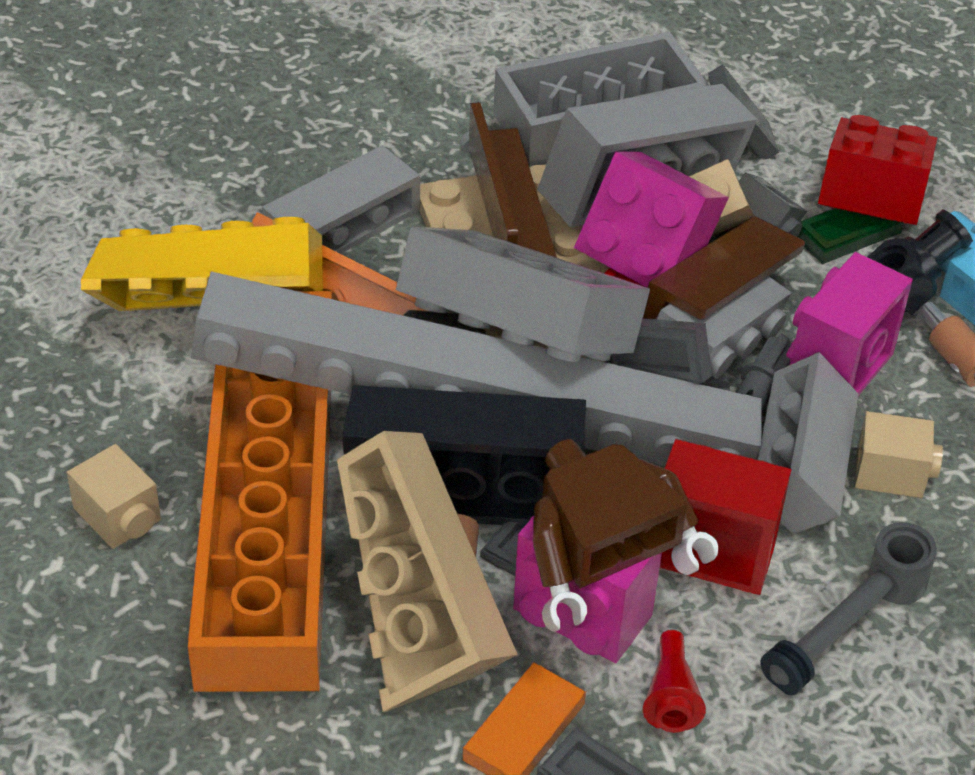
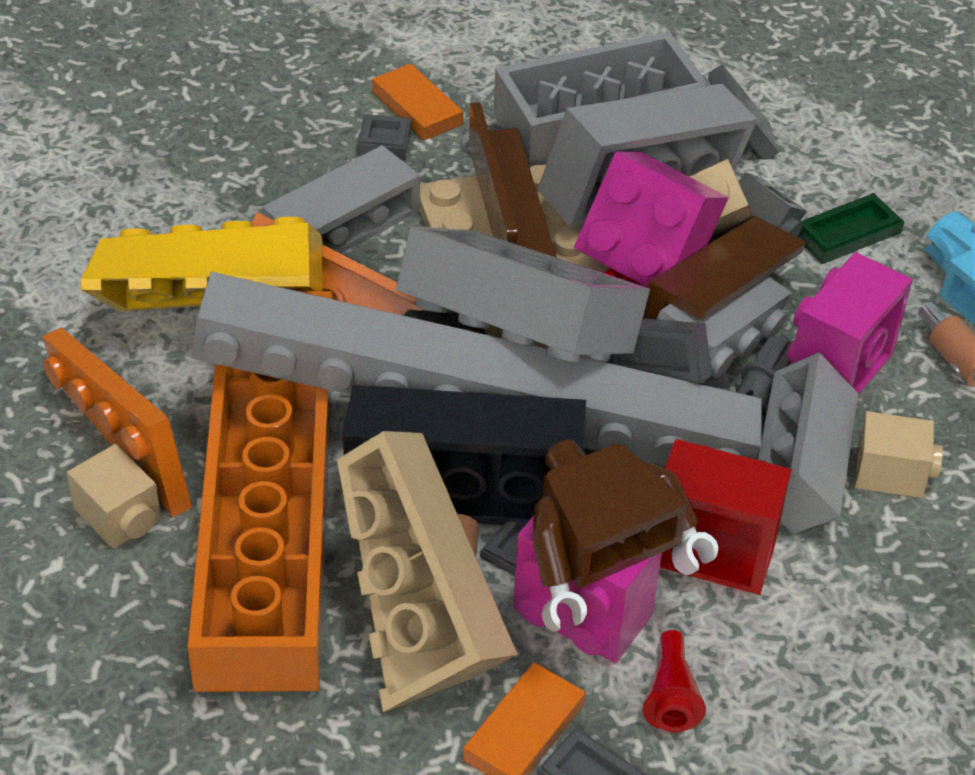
dark grey piece [760,522,937,695] -> none
red piece [818,115,938,225] -> none
black connector [867,209,973,315] -> none
none -> orange wing [42,327,192,518]
none -> dark grey tile [357,114,411,160]
none -> orange tile [372,63,464,141]

